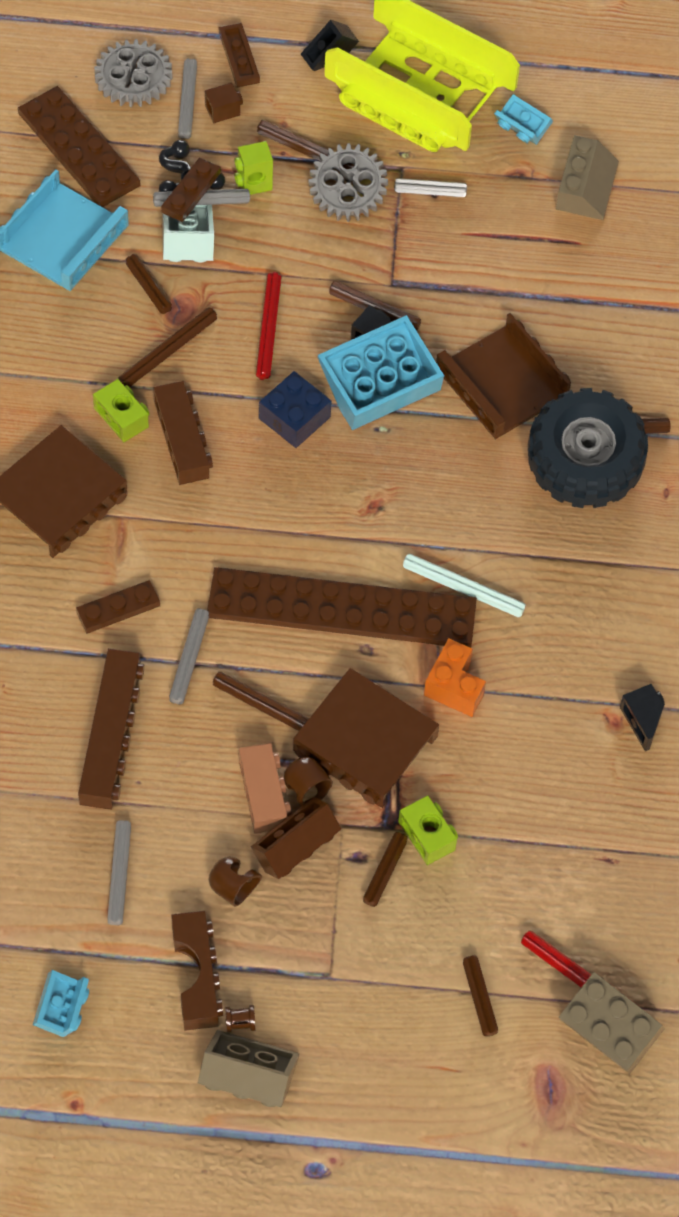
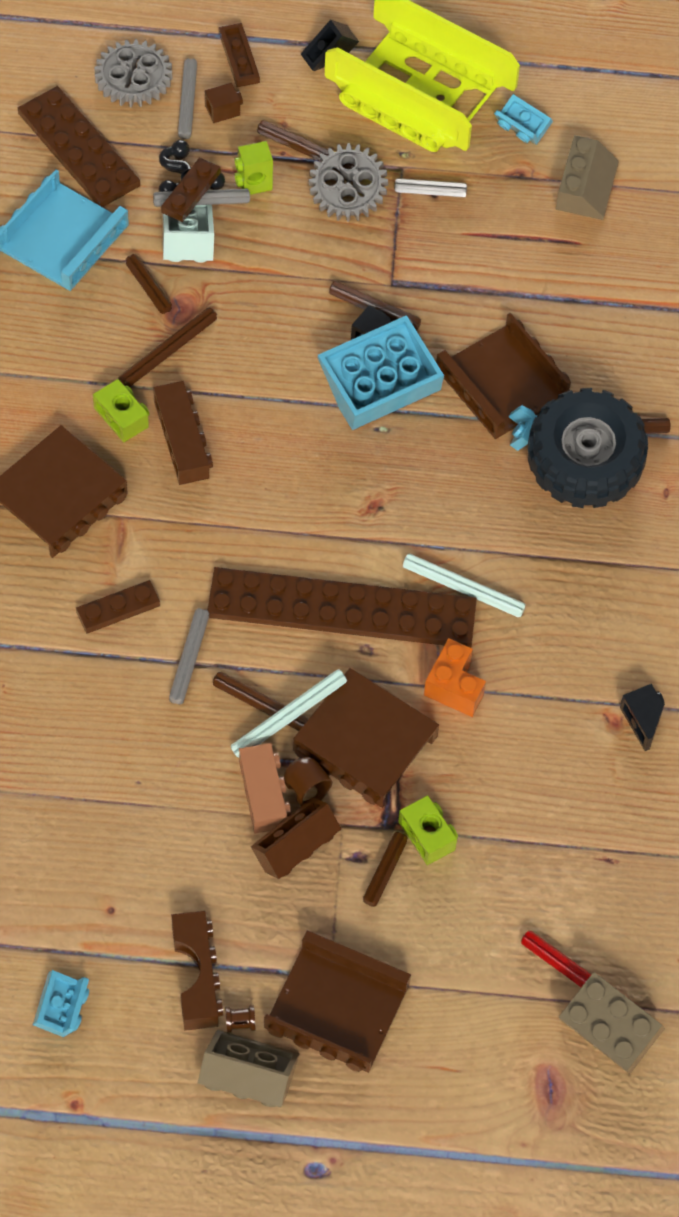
reddish brown brick [78,648,145,810] -> none
light grey axle [107,820,131,926] -> none
reddish brown helmet [208,856,262,907] -> none
red axle [256,272,282,380] -> none
dark blue brick [259,371,332,448] -> none
reddish brown axle [463,955,498,1037] -> none
none -> light aqua axle [230,669,347,758]
none -> reddish brown panel [264,930,411,1073]
none -> medium azure bracket [509,405,537,451]

